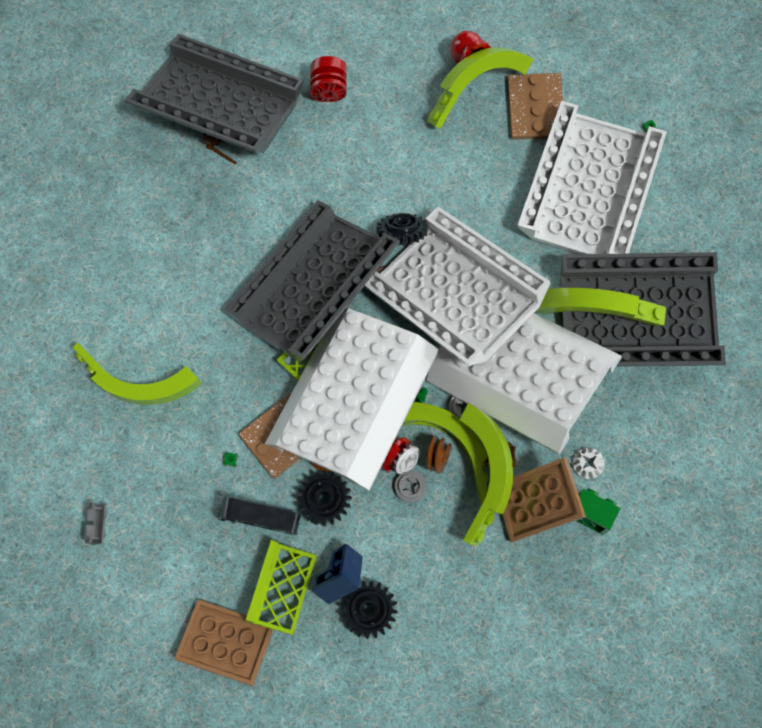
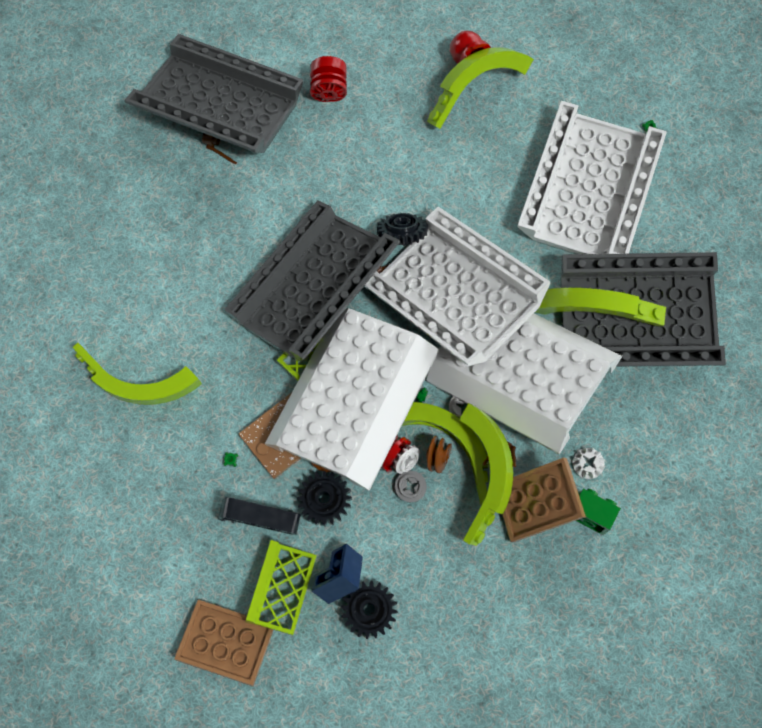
flat silver hinge [83,503,107,545] -> none
medium nougat plate [508,73,563,140] -> none

